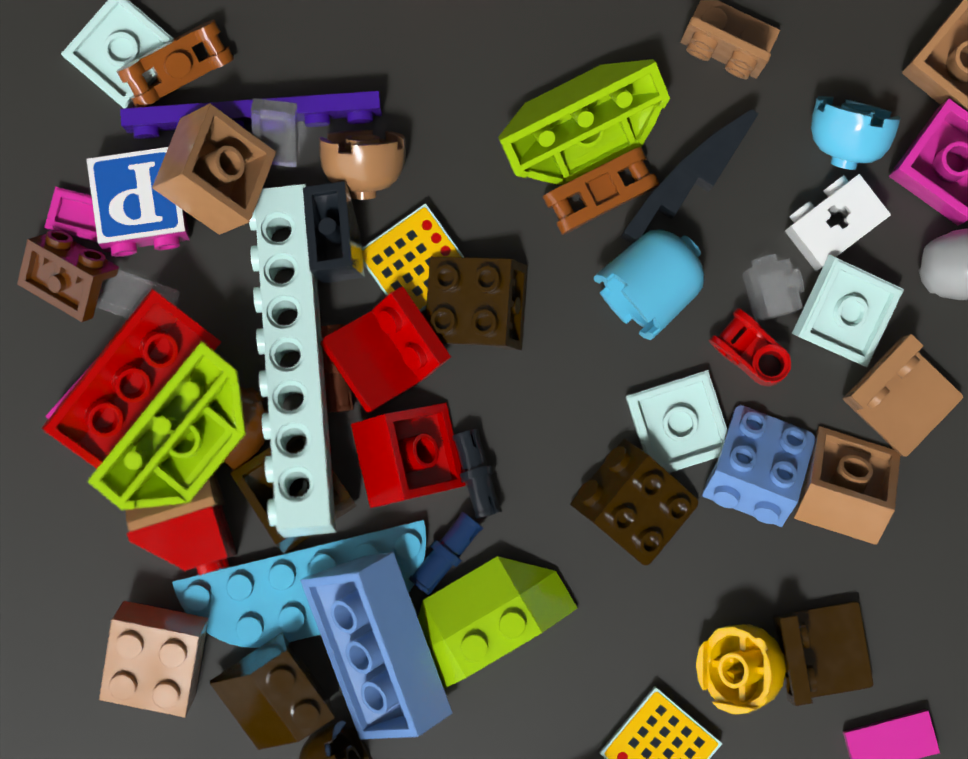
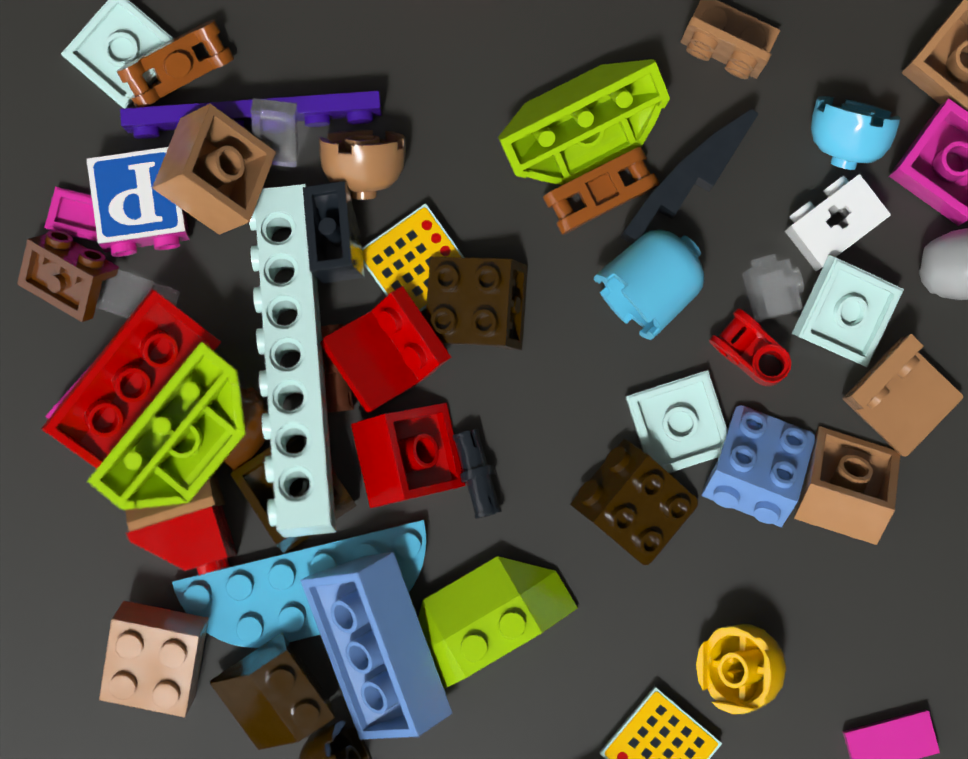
dark blue pin [408,511,484,596] -> none
dark brown bracket [773,602,873,706] -> none

